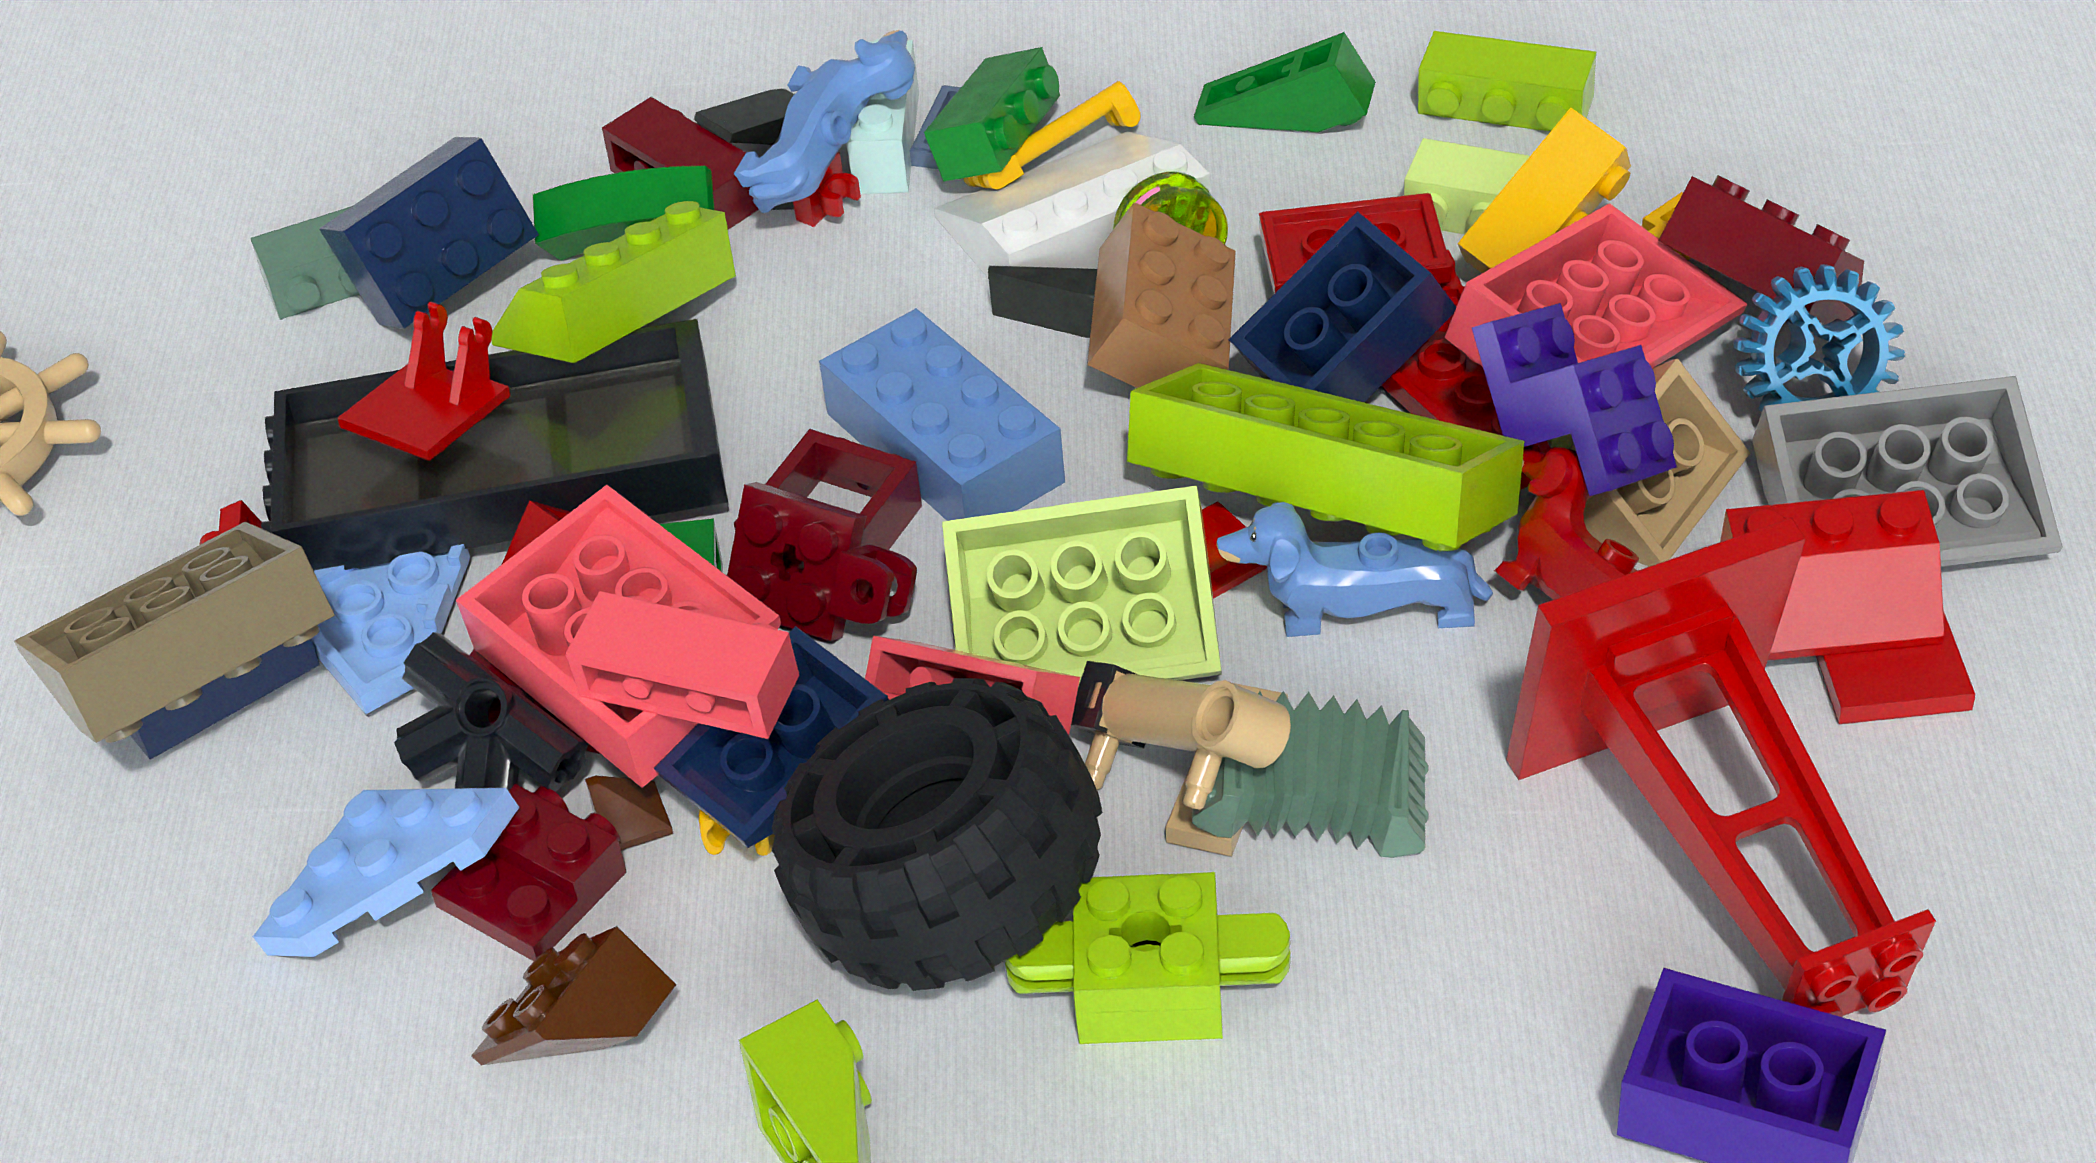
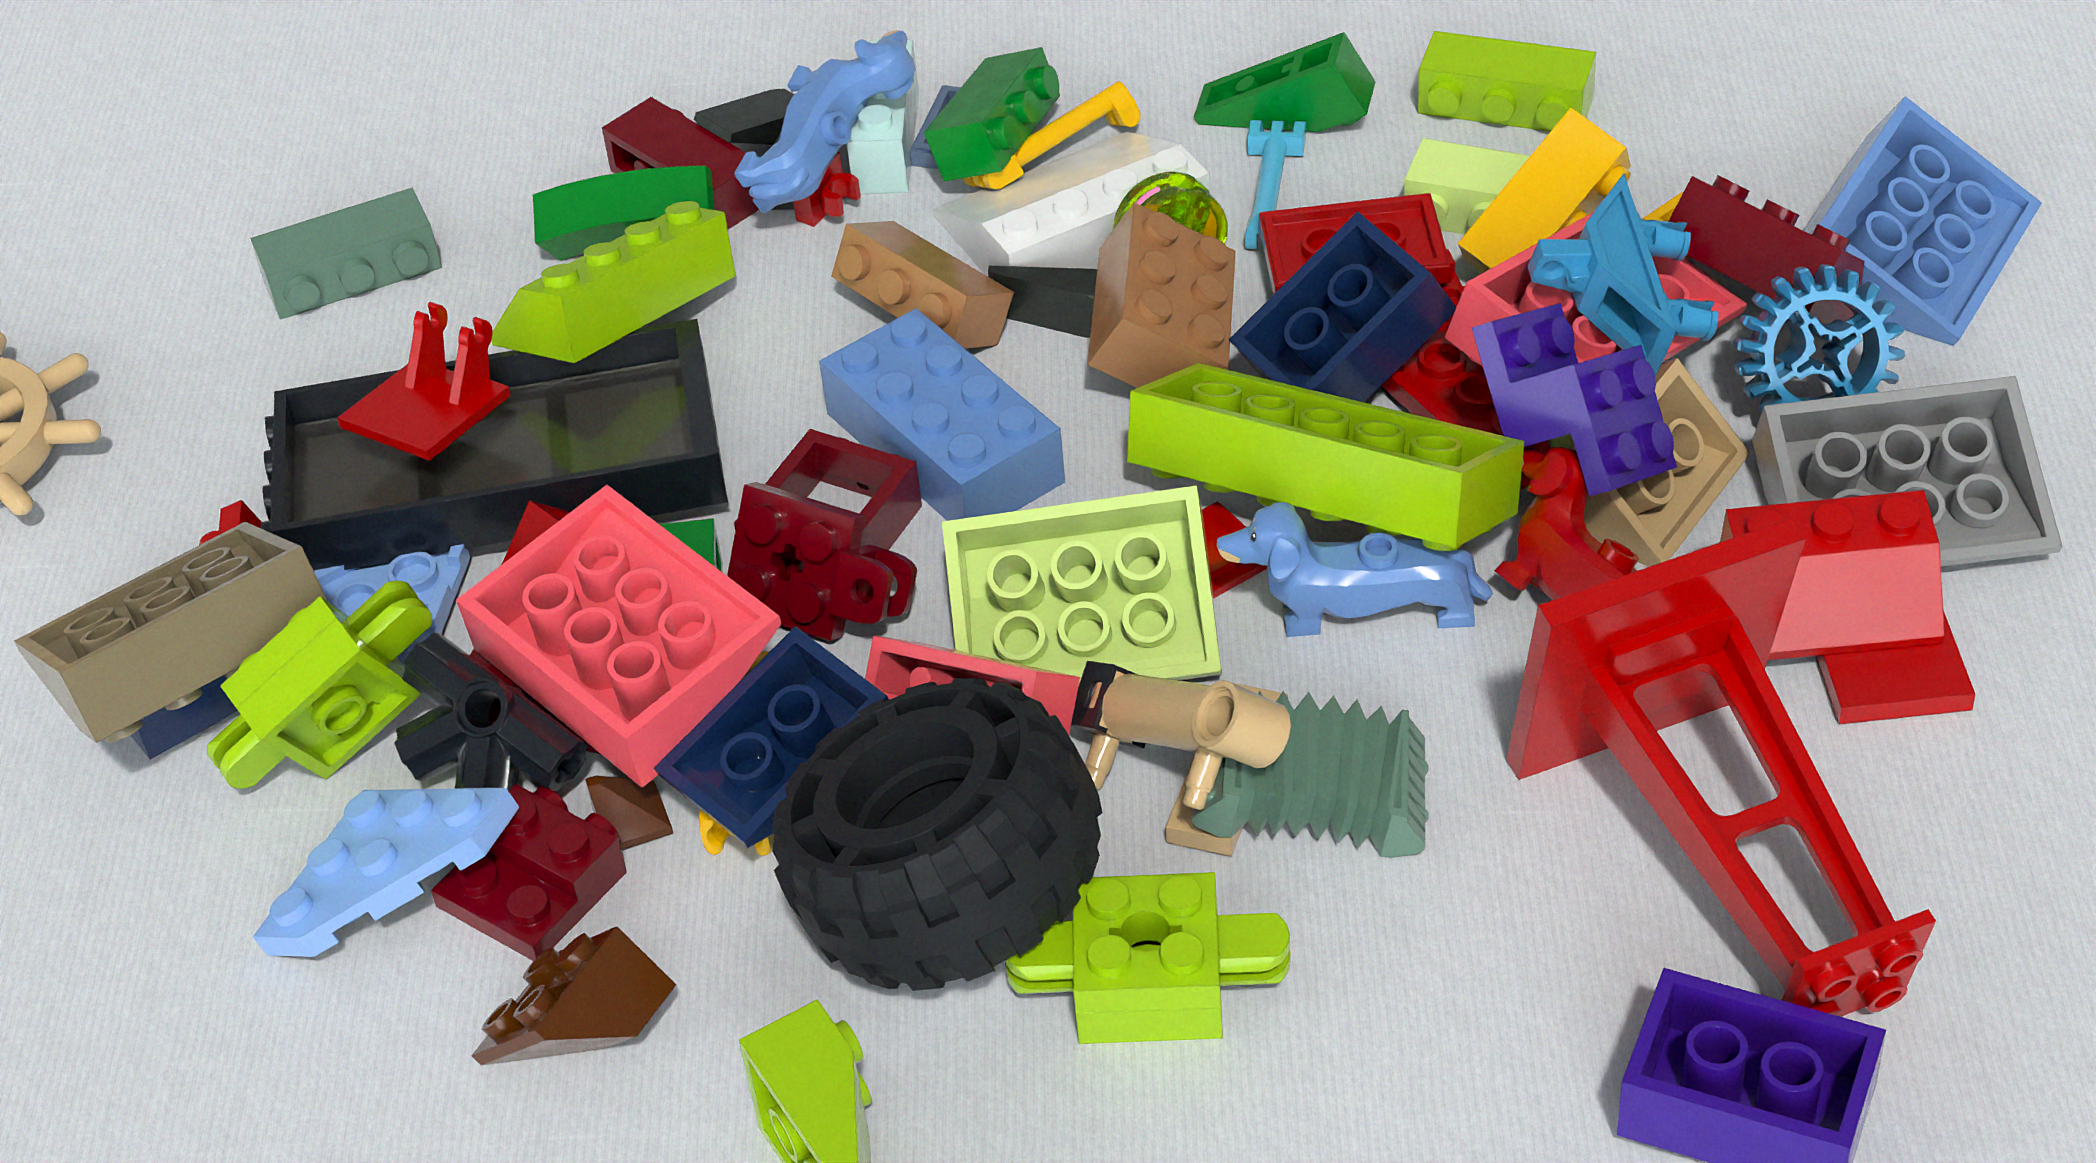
dark blue brick [319,137,539,329] -> none
coral brick [566,591,799,739] -> none
none -> lime brick [207,580,432,789]
none -> medium nougat brick [831,221,1014,349]
none -> medium azure hinge [1245,120,1306,249]
none -> dark azure connector [1528,174,1718,377]
none -> medium blue slope [1803,96,2042,346]

